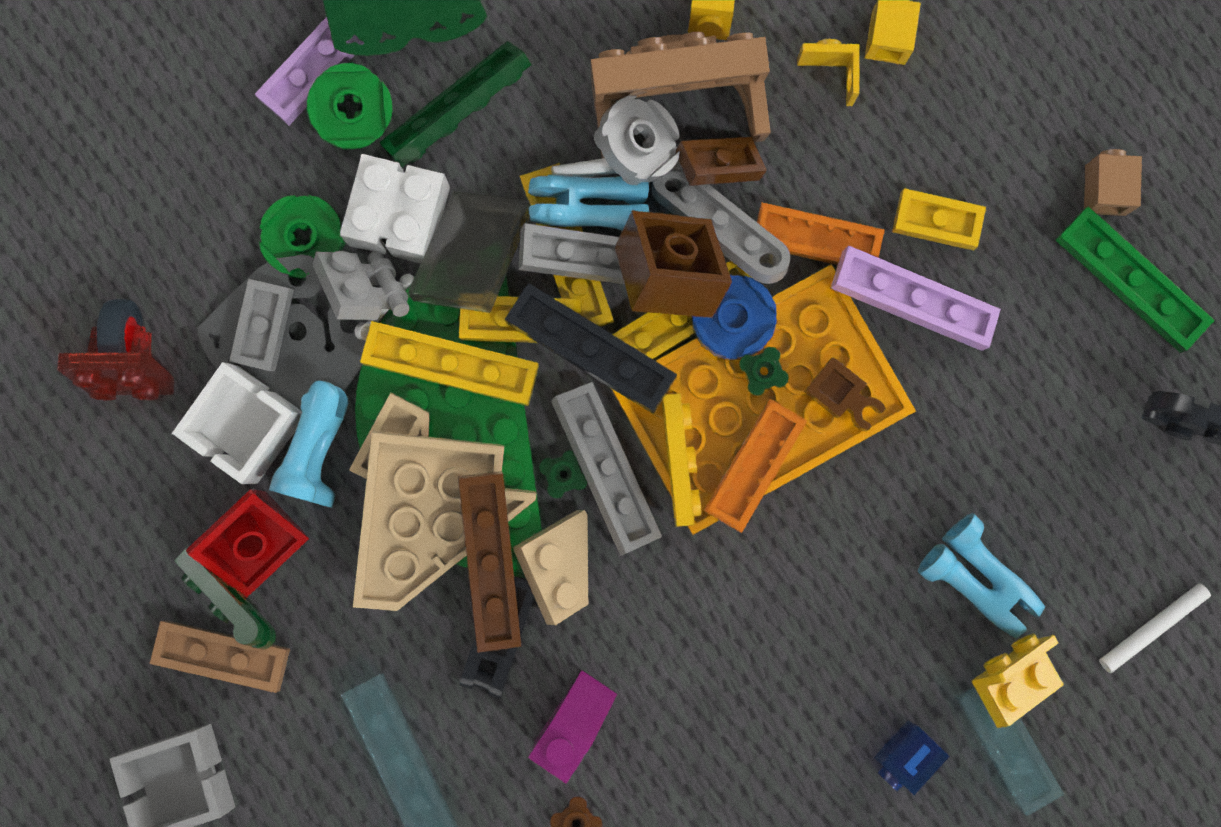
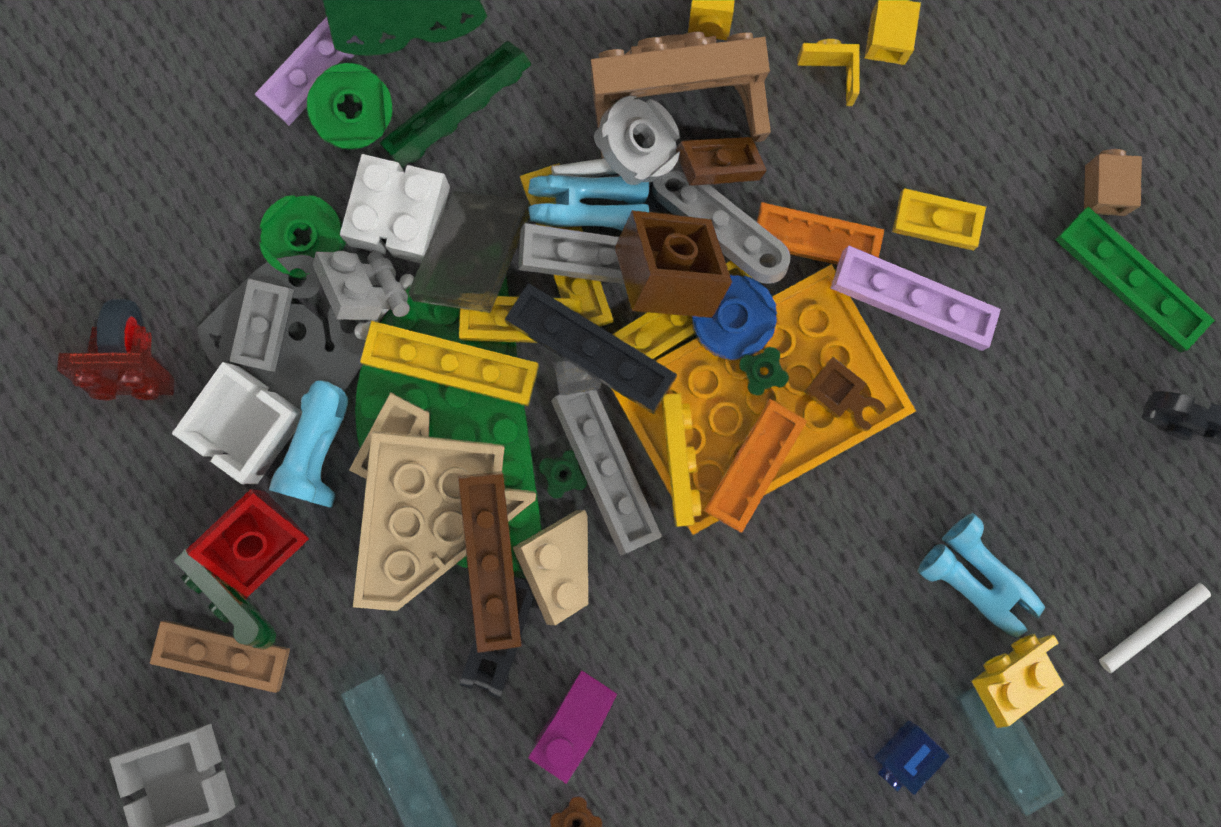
none -> clear slope [554,360,601,395]

